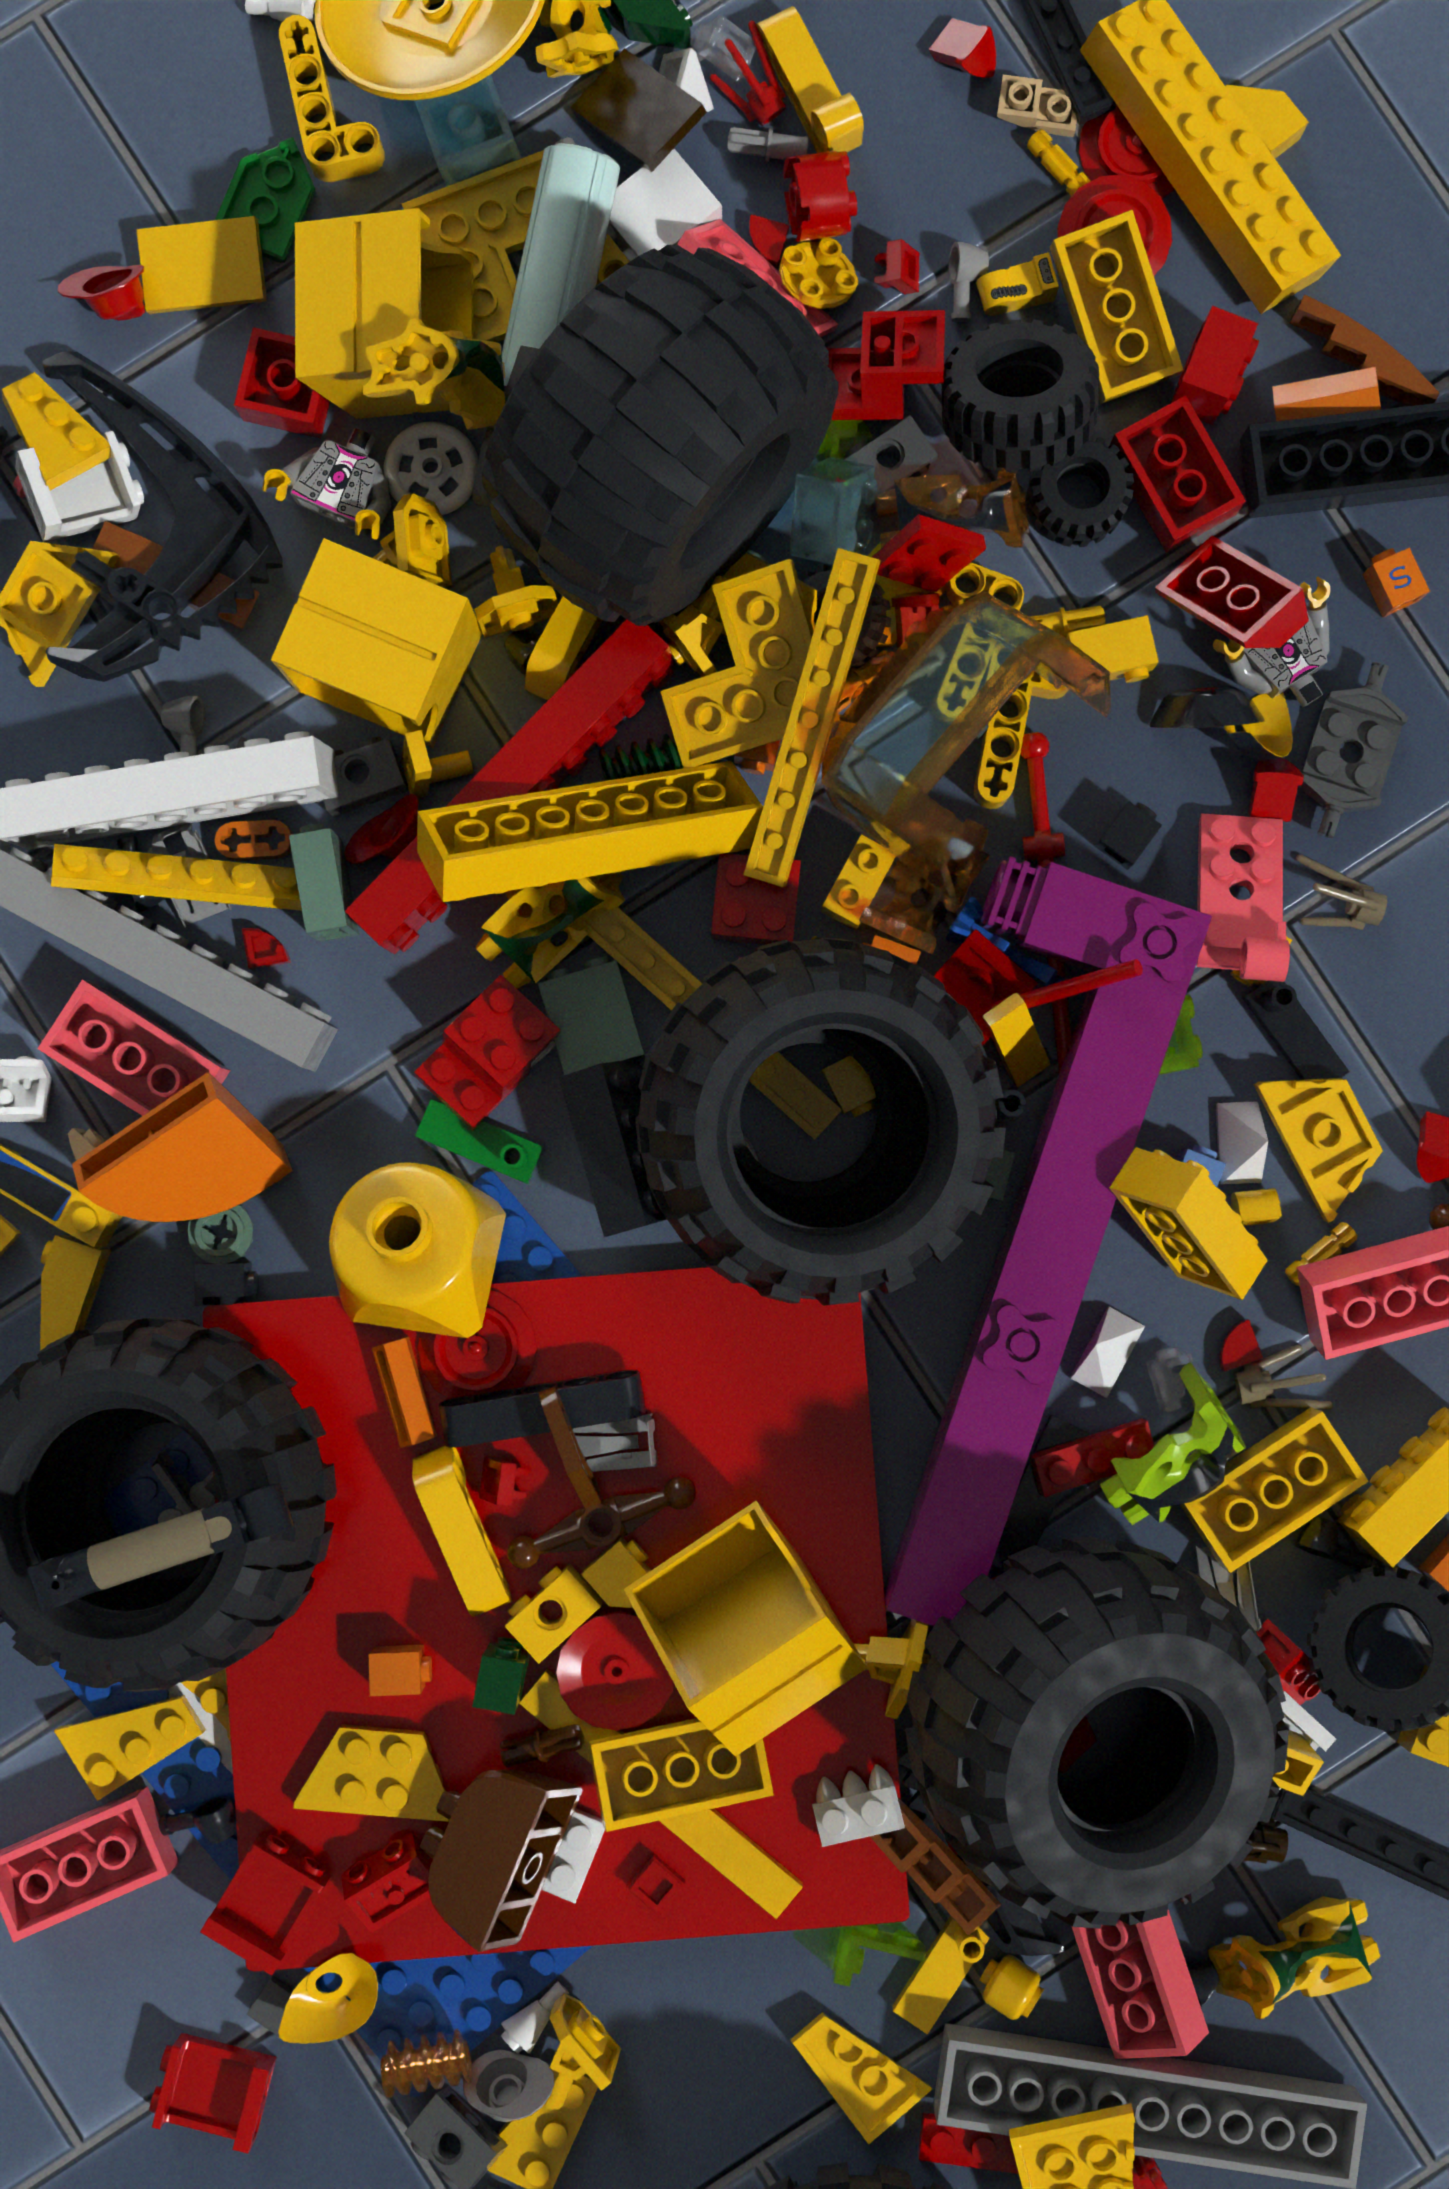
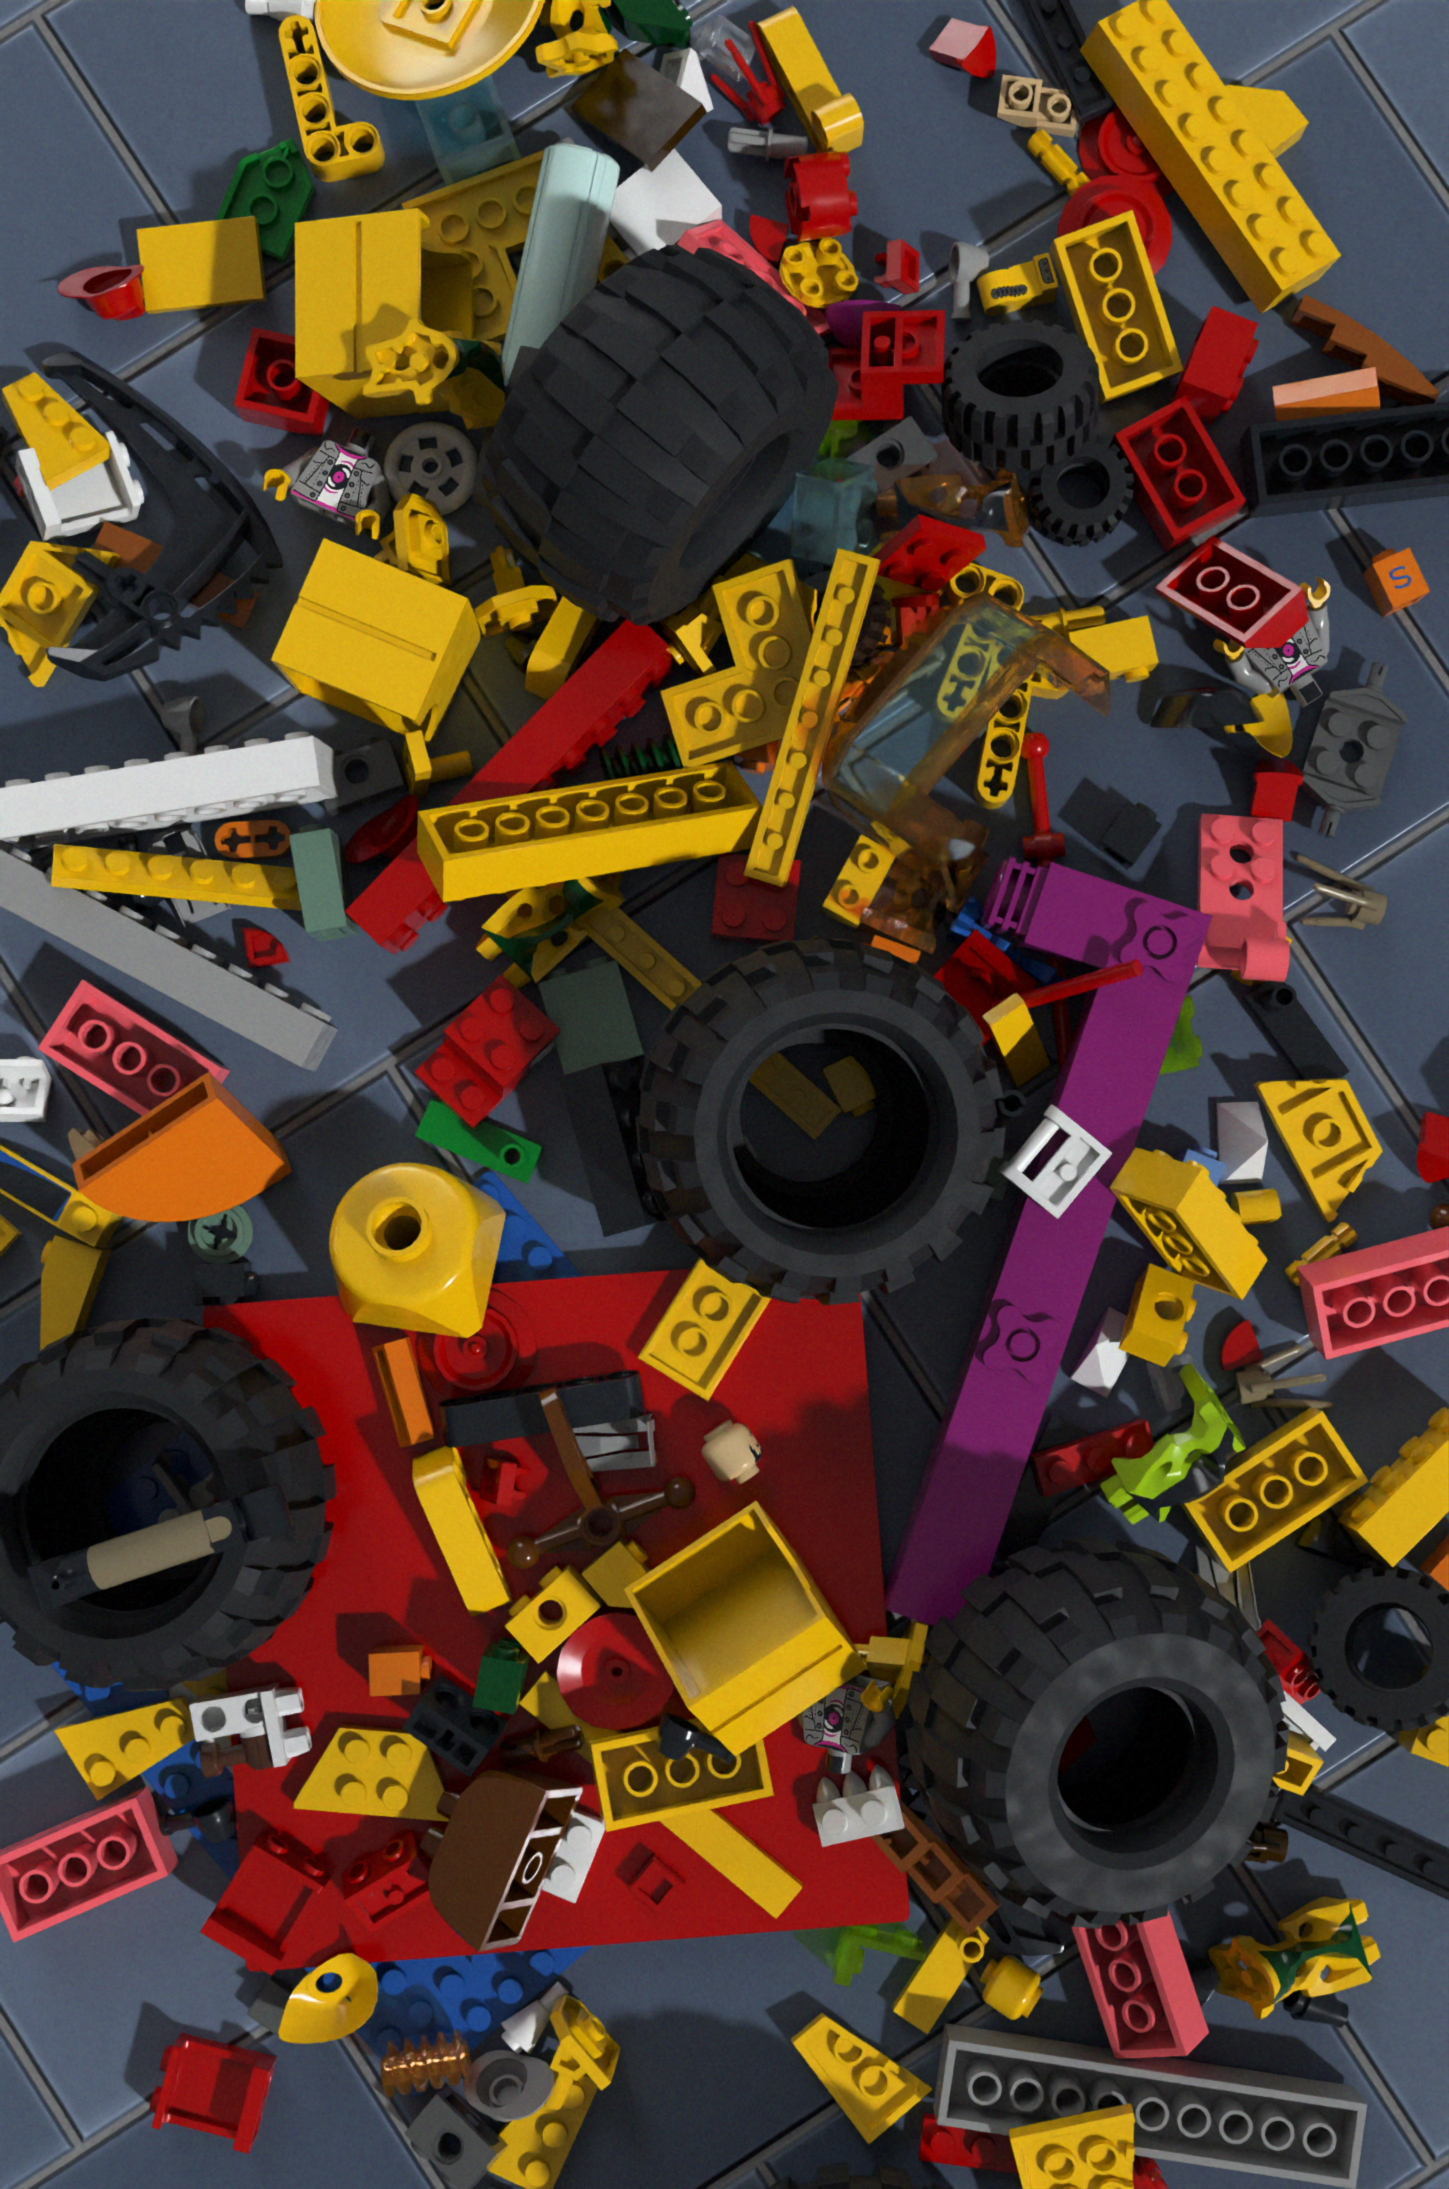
none -> white hips [189,1683,312,1778]
none -> black brick [402,1674,509,1778]
none -> yellow tile [638,1257,771,1401]
none -> black bar [656,1713,734,1764]
none -> tan head [702,1420,763,1484]
none -> torso [797,1675,896,1774]
none -> magenta brick [825,300,901,348]
none -> white plate [997,1104,1112,1219]
none -> yellow brick [1118,1263,1197,1367]
none -> black cone [1282,1990,1349,2028]

